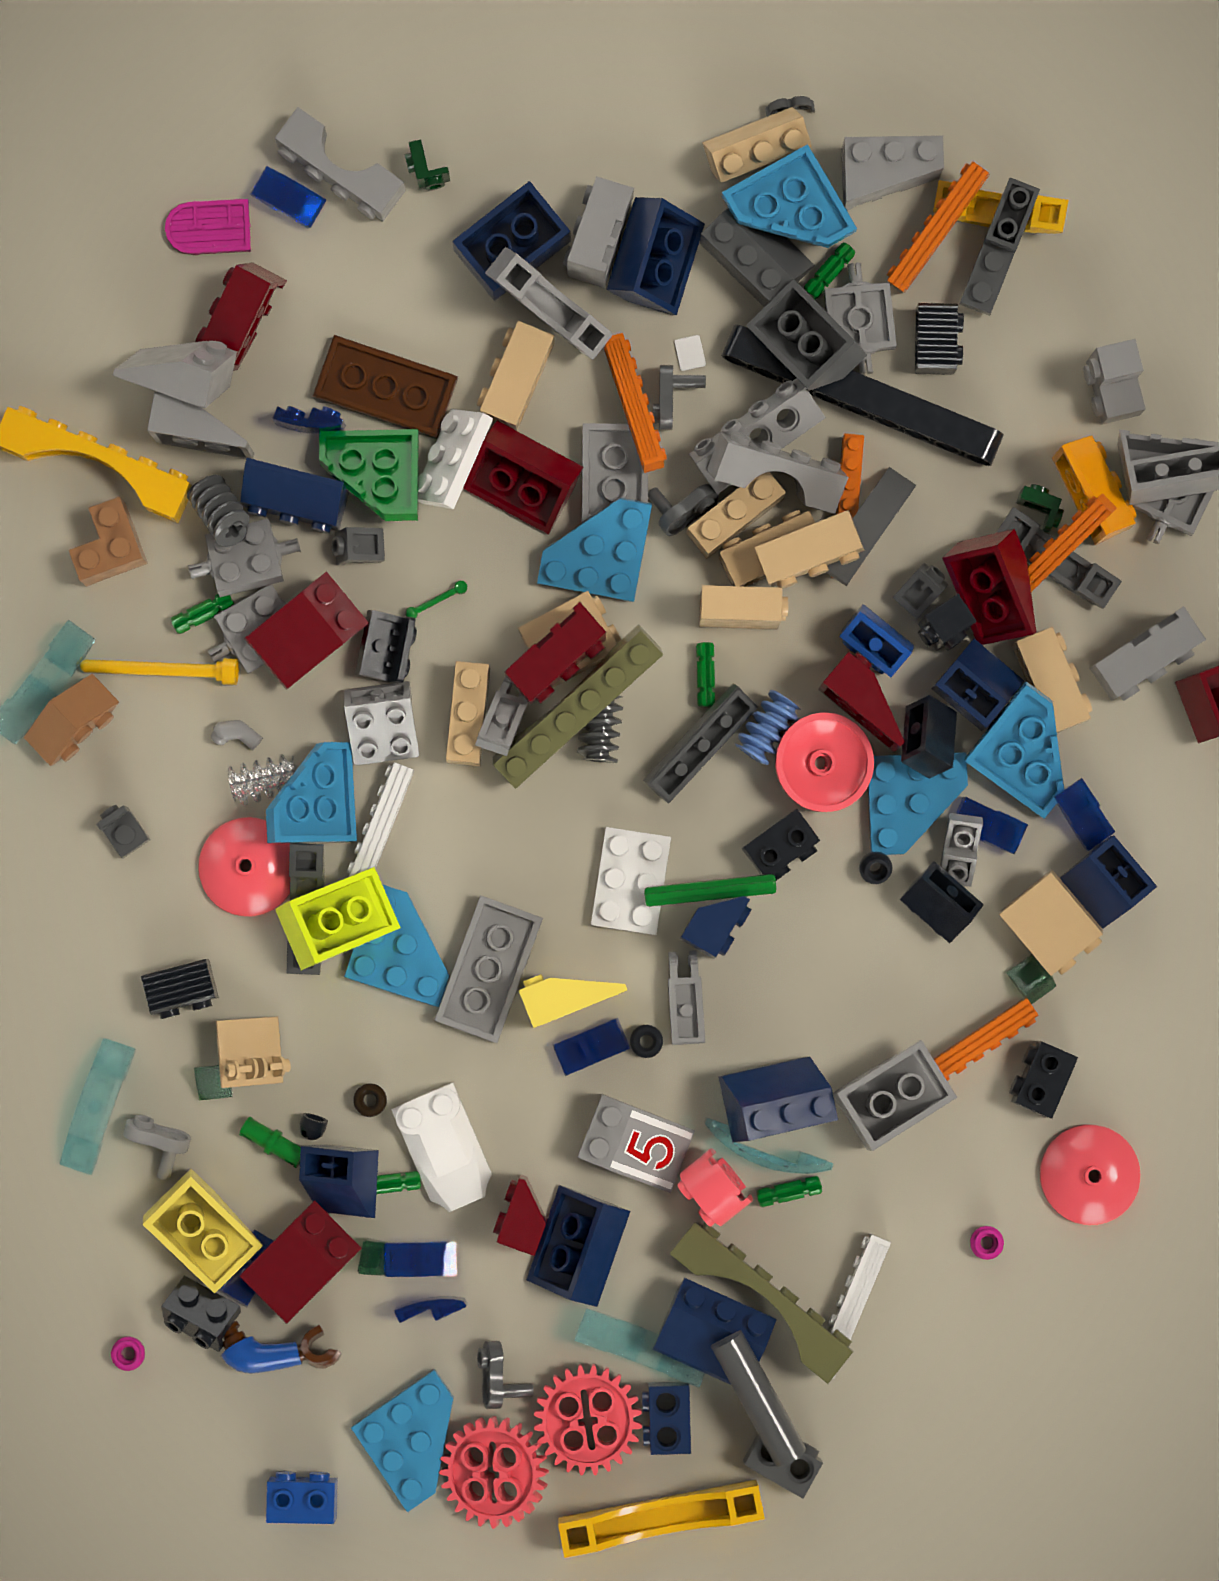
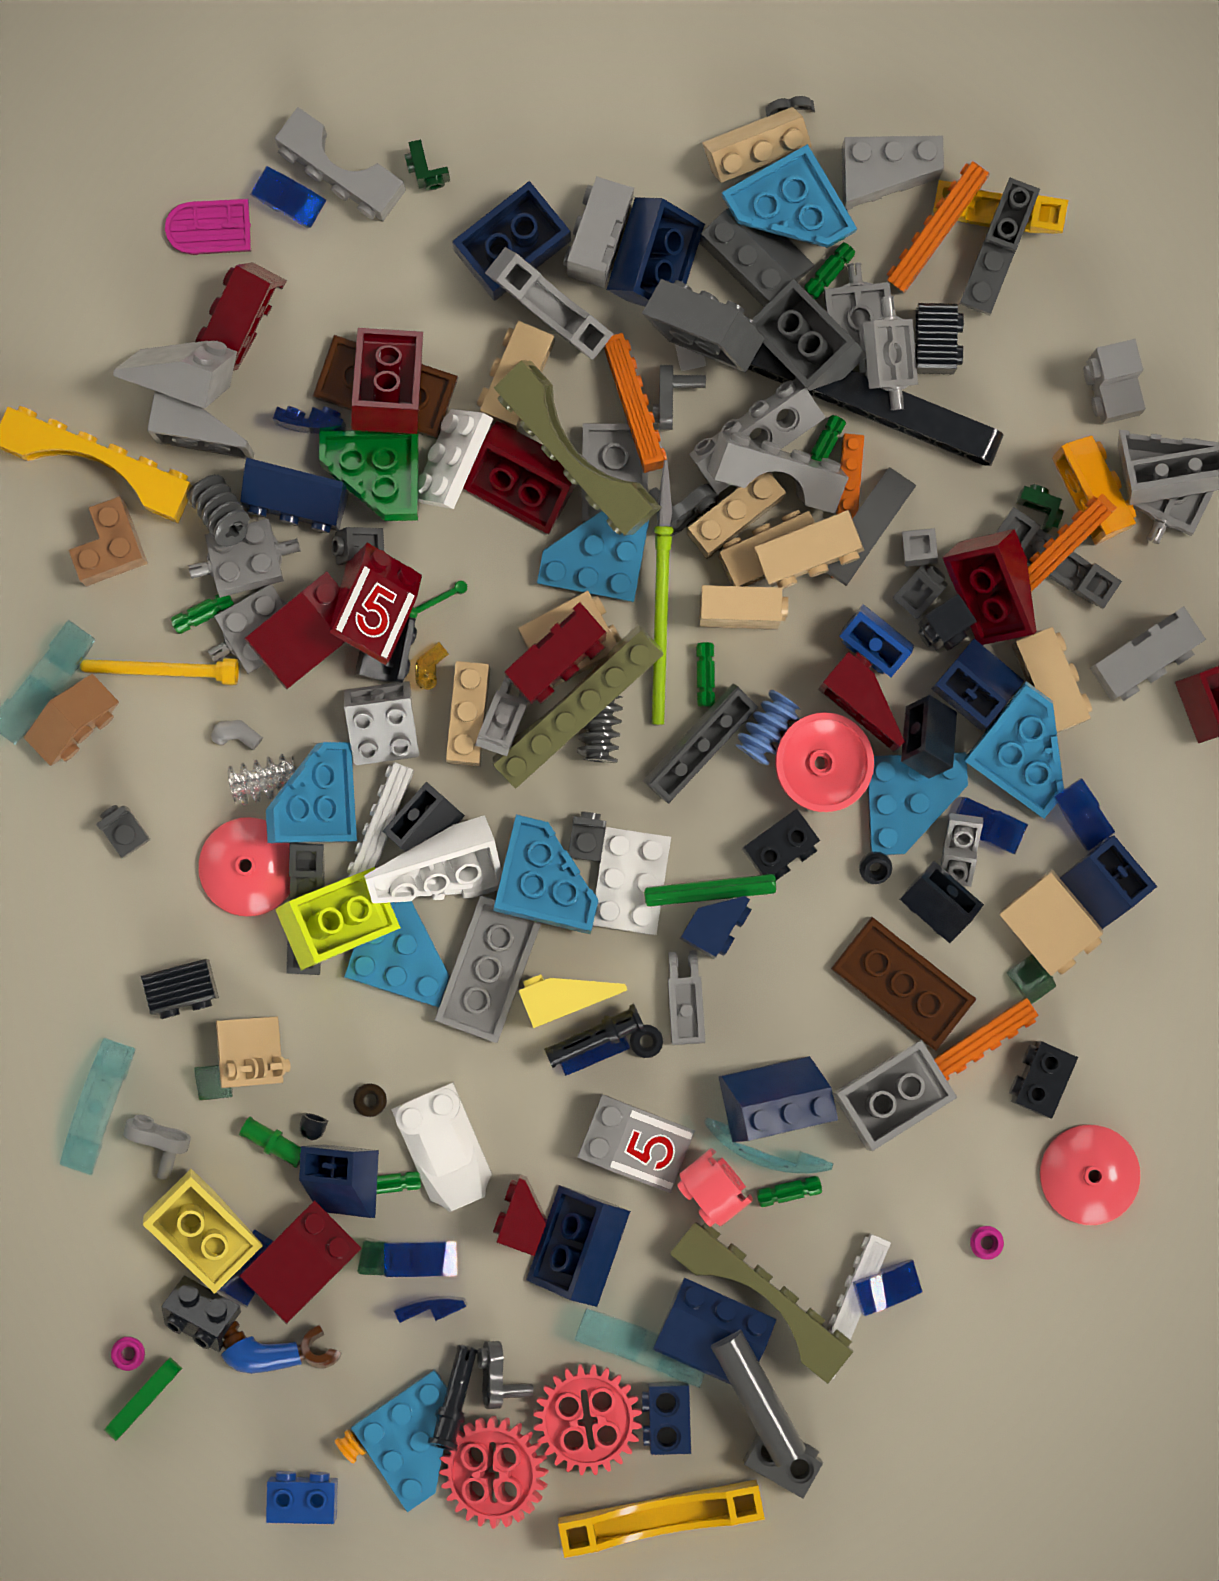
none -> green beam [104,1357,183,1441]
none -> dark red slope [329,542,422,665]
none -> light orange bush [335,1429,367,1464]
none -> dark red slope [351,328,423,434]
none -> white wedge [364,815,502,903]
none -> black brick [382,781,465,852]
none -> clear yellow arm [415,642,449,690]
none -> black pin [428,1345,478,1451]
none -> dark azure plate [493,814,598,934]
none -> olive arch [494,360,662,536]
none -> black pin [544,1003,646,1068]
none -> dark grey bracket [569,812,606,862]
none -> dark grey brick [642,279,765,373]
none -> lime piece [651,460,674,725]
none -> green axle [810,415,846,462]
none -> reddish brown tile [831,917,976,1051]
none -> clear blue slope [852,1259,923,1316]
none -> light grey plate [863,296,918,411]
none -> light grey plate [902,528,938,567]

